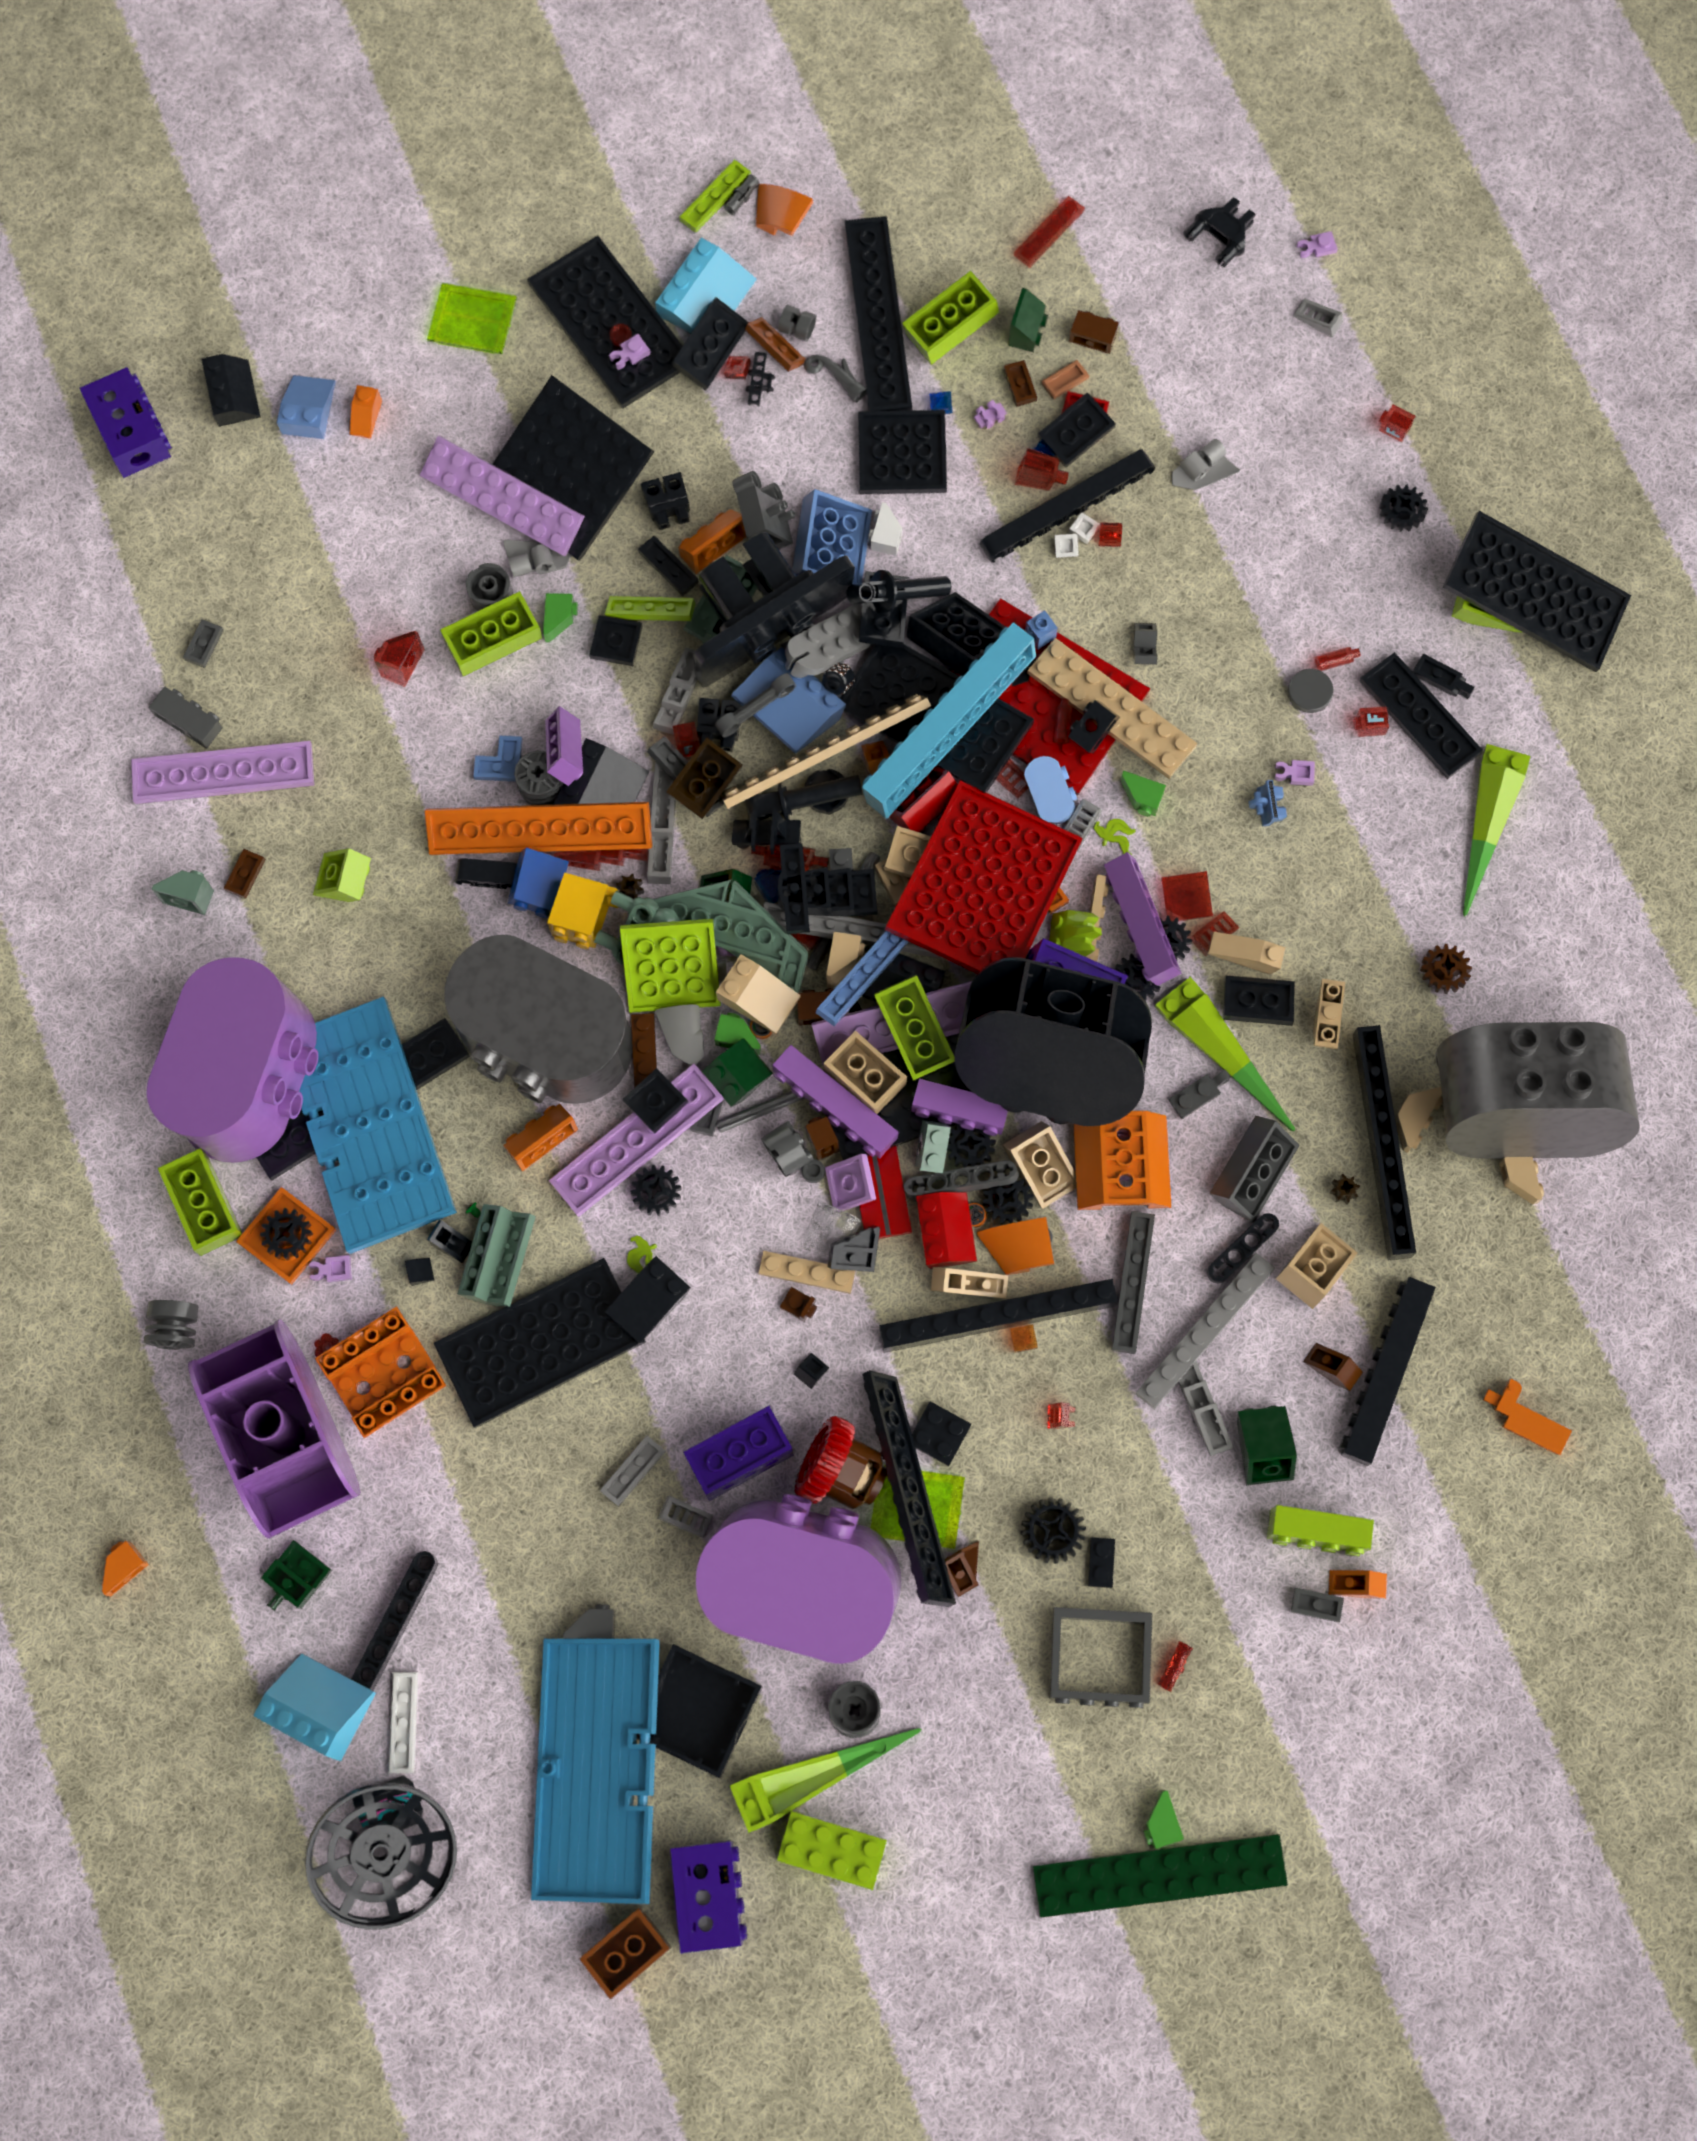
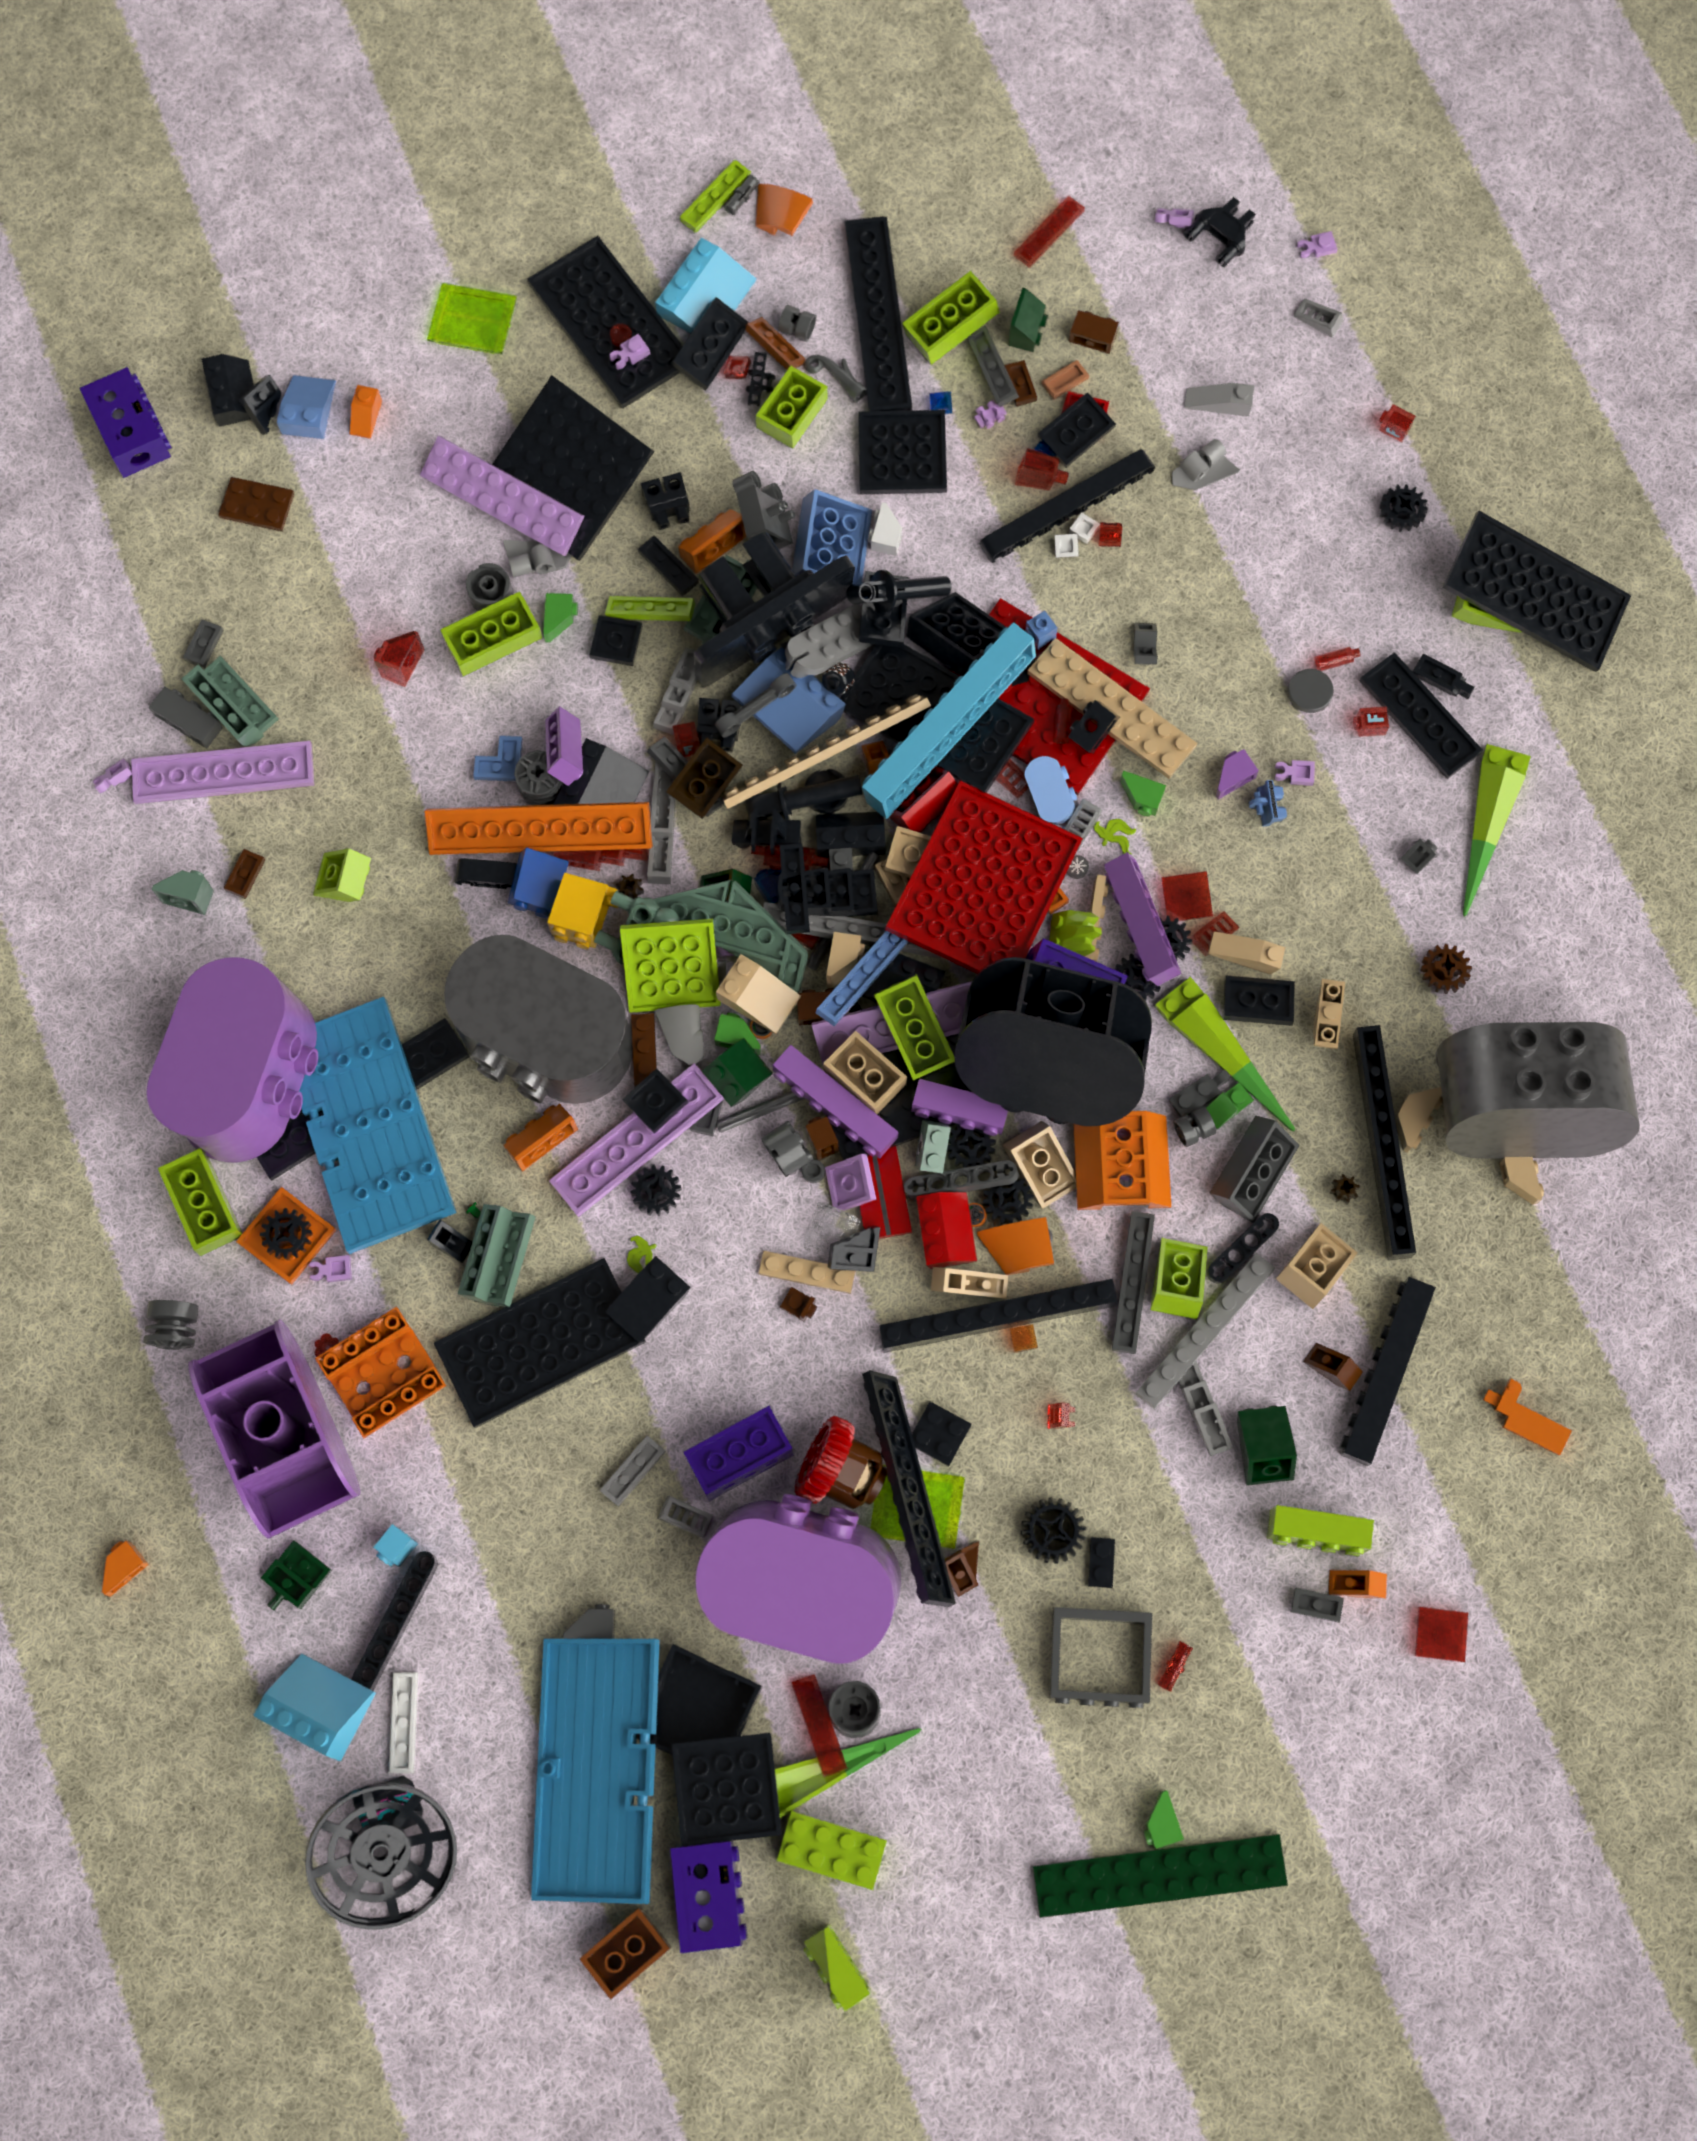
black slope [405,1258,435,1286] -> none
black slope [794,1353,830,1389] -> none
none -> lavender plate [93,758,132,793]
none -> sand green brick [182,655,279,746]
none -> reddish brown plate [219,477,295,532]
none -> black wing [239,375,282,435]
none -> medium azure brick [373,1524,418,1567]
none -> black plate [672,1732,782,1847]
none -> lime brick [755,366,828,449]
none -> clear red plate [791,1674,847,1778]
none -> lime slope [803,1924,871,2012]
none -> black slope [816,812,885,858]
none -> dark grey plate [967,325,1019,407]
none -> flat silver tile [1067,855,1089,879]
none -> lime slope [1150,1238,1208,1319]
none -> lavender plate [1155,208,1194,228]
none -> dark grey wheel [1173,1107,1216,1147]
none -> light grey slope [1184,383,1254,417]
none -> bright green slope [1206,1083,1254,1130]
none -> medium lavender slope [1216,749,1259,800]
none -> dark grey bracket [1401,839,1439,874]
none -> clear red plate [1415,1607,1468,1663]

